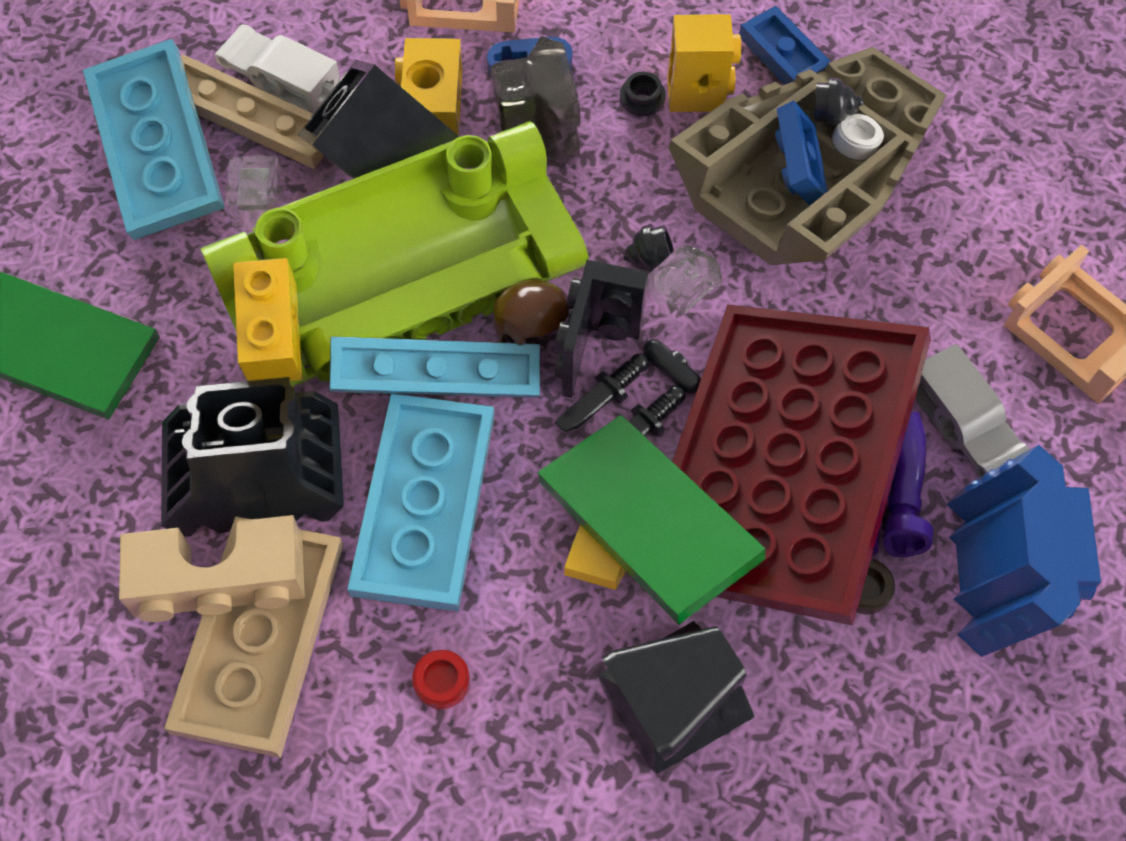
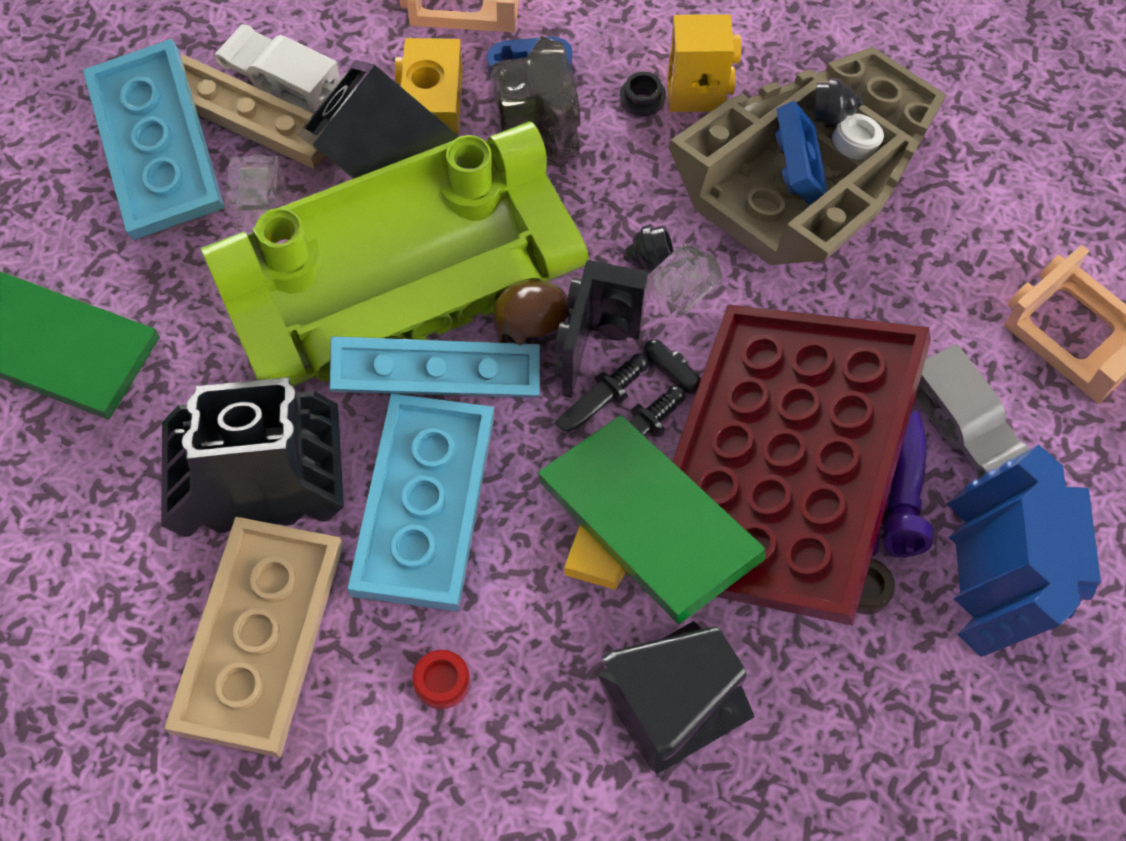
tan arch [119,515,305,622] -> none
yellow brick [233,258,302,381] -> none
blue plate [739,6,831,85] -> none

